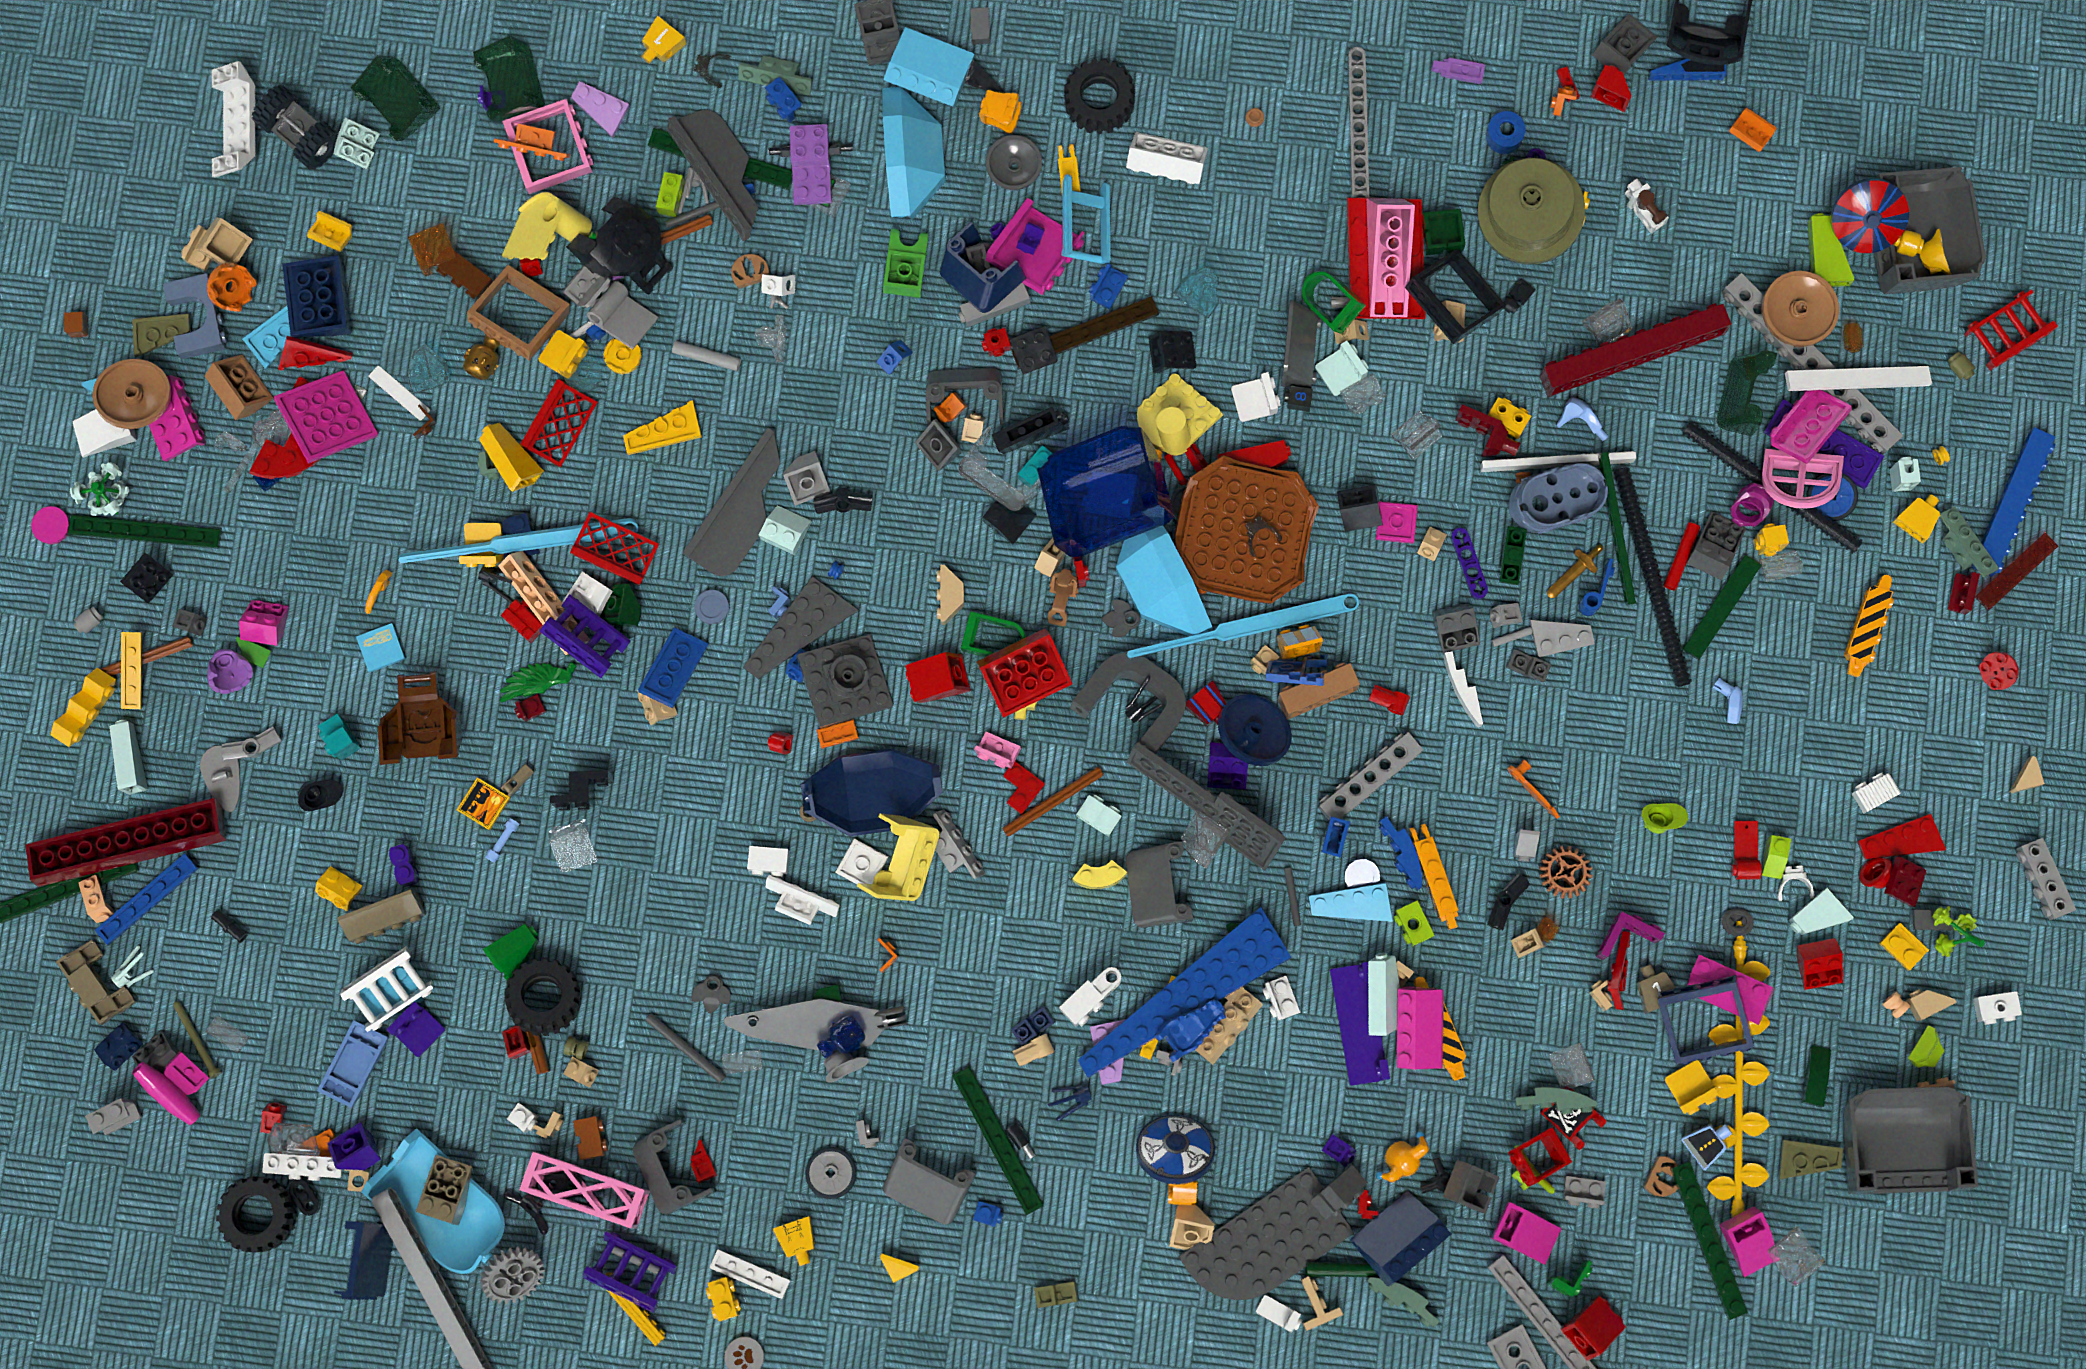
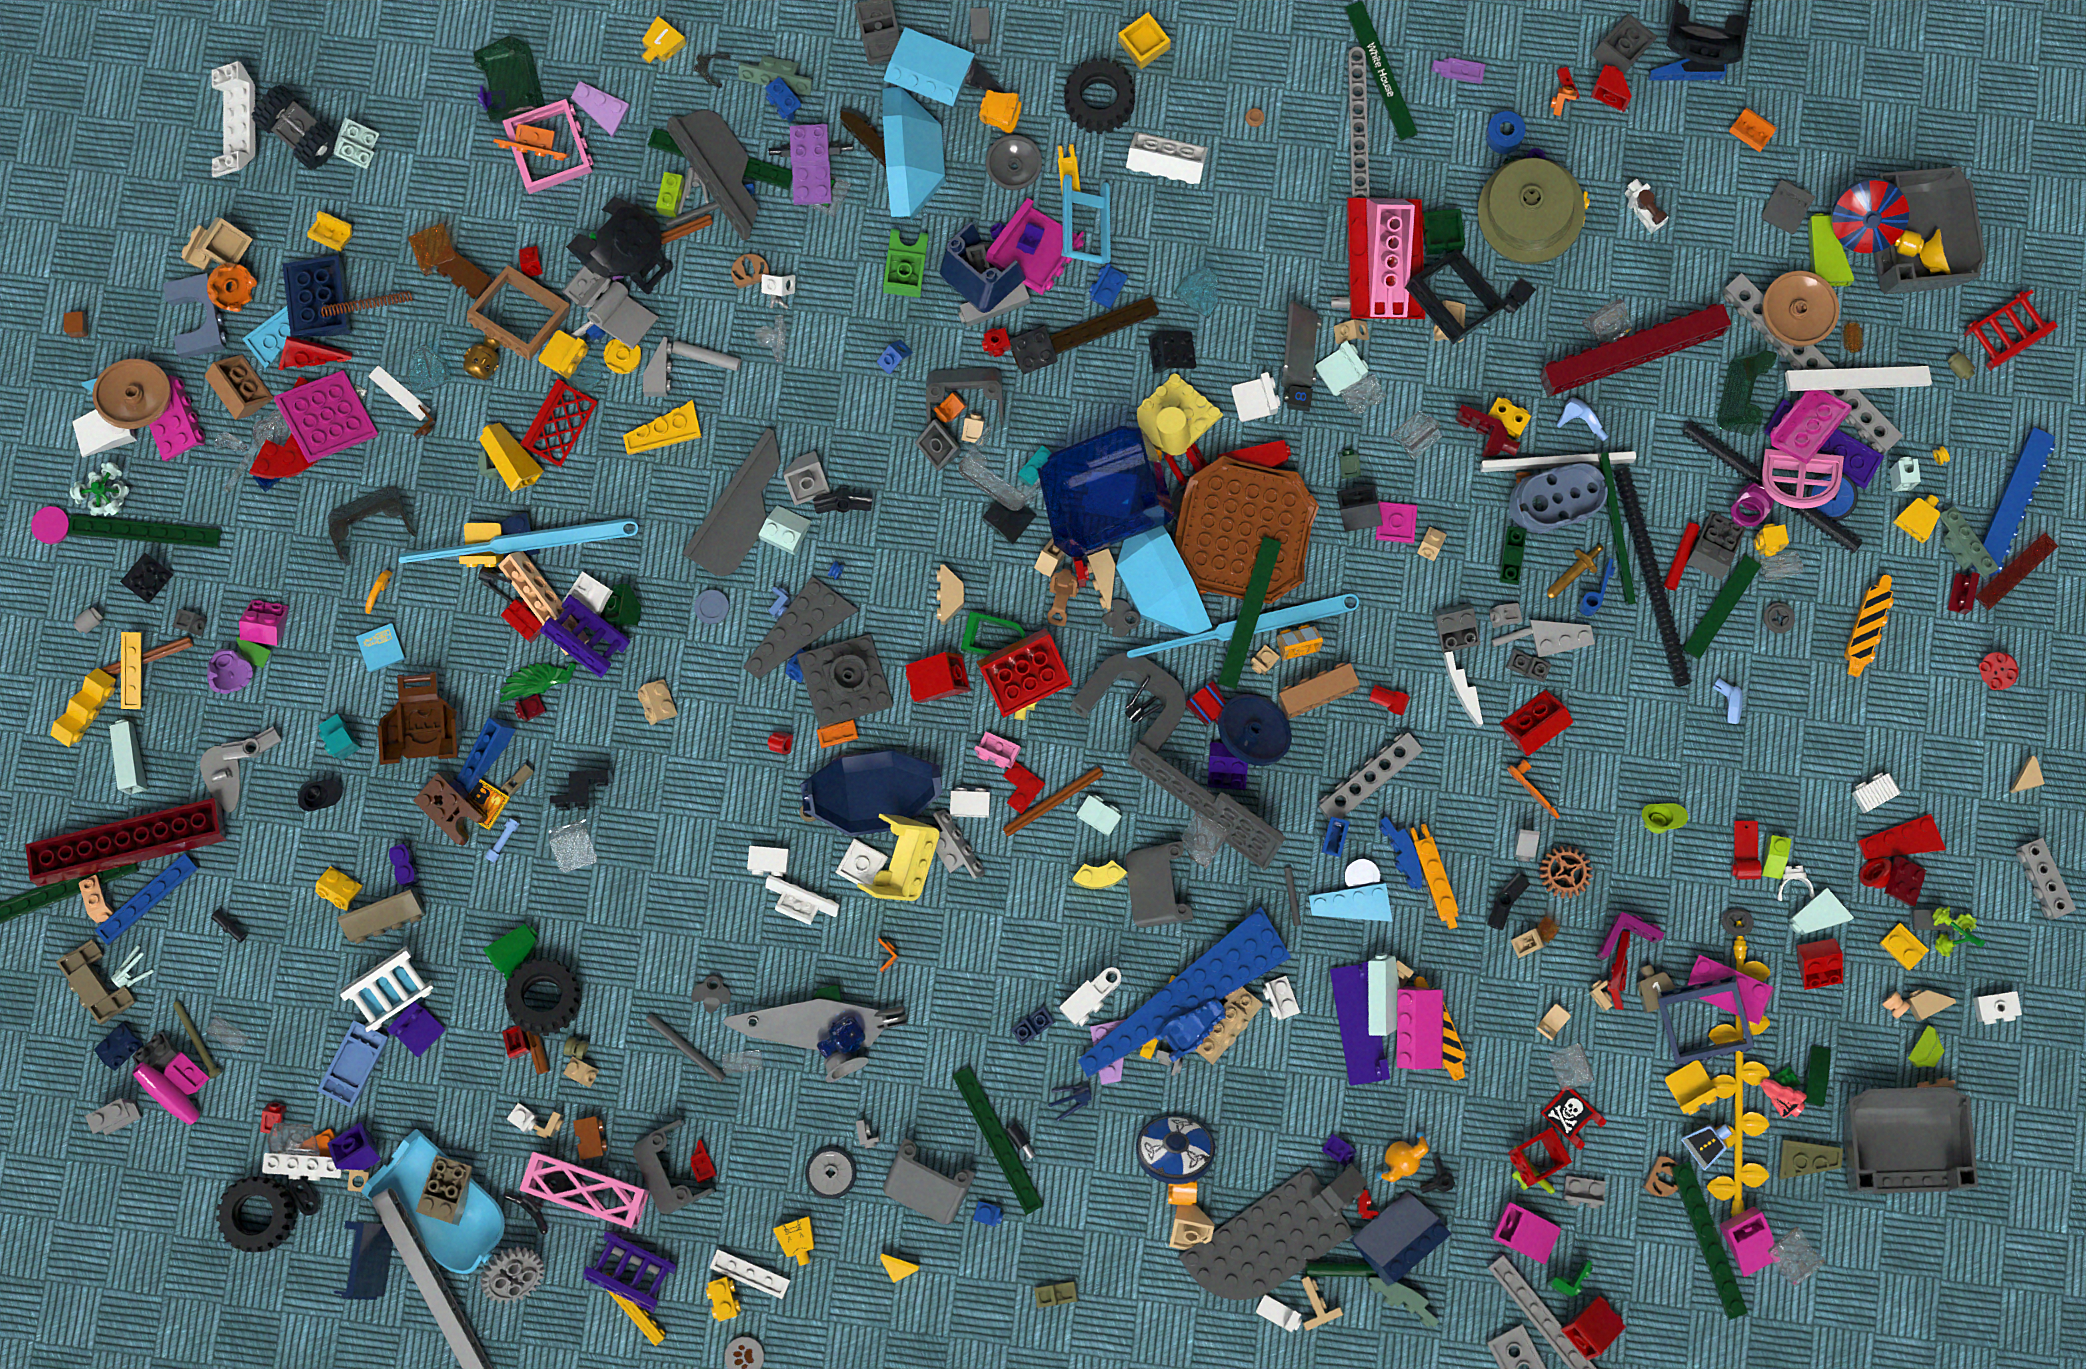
olive wing [132,314,191,357] -> none
clear green windscreen [350,55,440,141] -> none
light yellow piece [502,192,592,260] -> none
red fence [570,512,659,586] -> none
blue plate [638,627,708,708] -> none
black slope [991,406,1070,454] -> none
tan piece [1013,1034,1055,1067] -> none
clear smoke helmet [1245,516,1282,557] -> none
blue wing [1266,654,1328,686] -> none
green window [1302,271,1366,334] -> none
lime brick [1394,900,1435,947] -> none
dark grey piece [1443,1160,1500,1214] -> none
dark purple beam [1451,528,1488,600] -> none
sand green slope [1515,1087,1597,1115] -> none
none -> dark orange piece [322,291,412,317]
none -> clear smoke windscreen [327,486,418,566]
none -> reddish brown brick [413,771,488,845]
none -> blue slope [456,717,516,793]
none -> light grey slope [643,337,672,397]
none -> dark brown brick [840,107,886,169]
none -> white brick [950,788,990,818]
none -> tan slope [1085,548,1115,612]
none -> yellow piece [1118,12,1171,70]
none -> dark green tile [1217,537,1282,689]
none -> dark green bracket [1338,448,1361,479]
none -> dark green tile [1345,1,1418,142]
none -> red slope [1499,690,1574,757]
none -> tan bracket [1536,1003,1571,1041]
none -> coral rock [1760,1078,1807,1118]
none -> dark grey bracket [1761,179,1815,234]
none -> dark grey gear [1764,603,1795,634]
none -> green tile [1772,1066,1800,1088]

